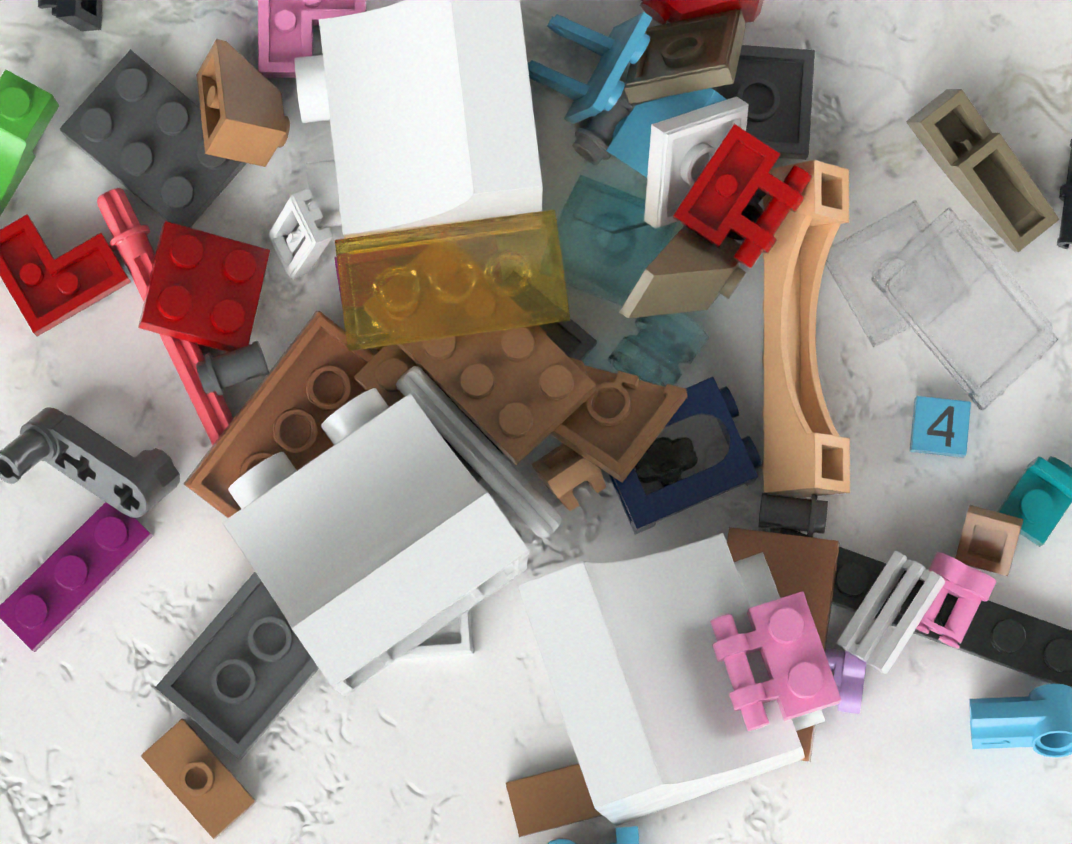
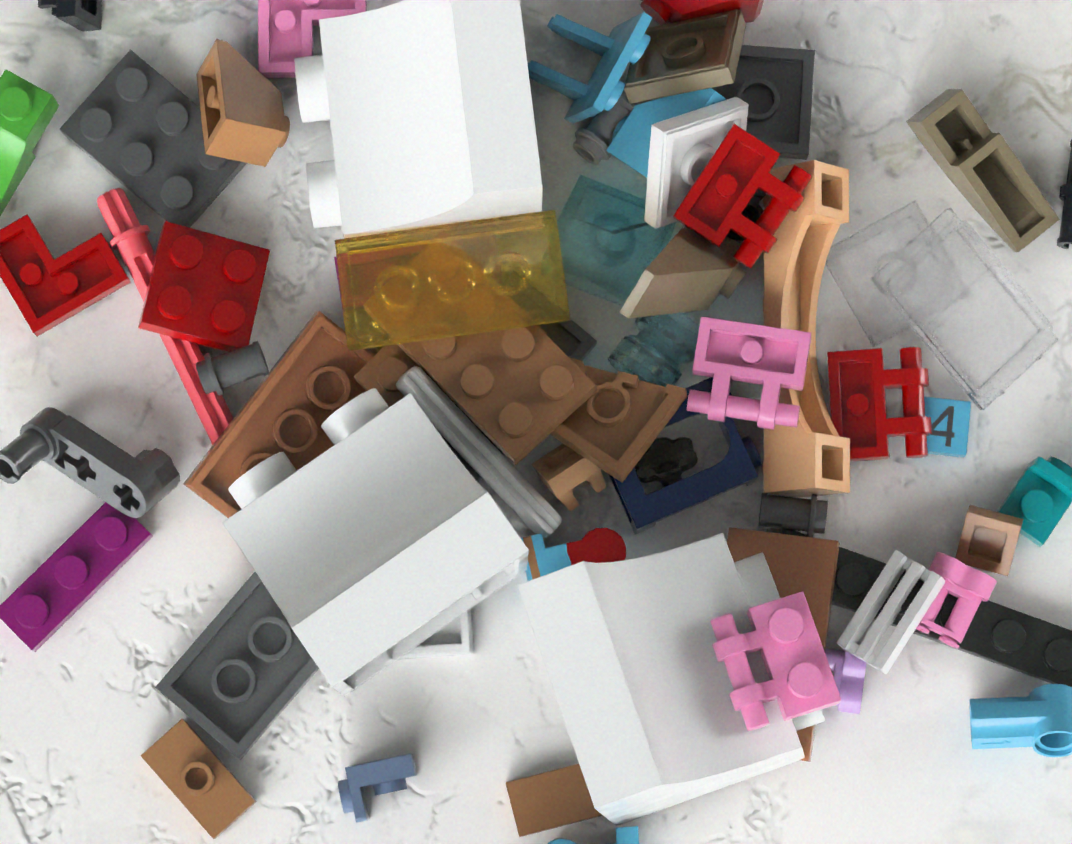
white tile [268,188,333,279] -> none
none -> sand blue bracket [338,754,417,823]
none -> leg [521,528,626,581]
none -> bright pink plate [687,316,811,430]
none -> red plate [827,347,932,462]

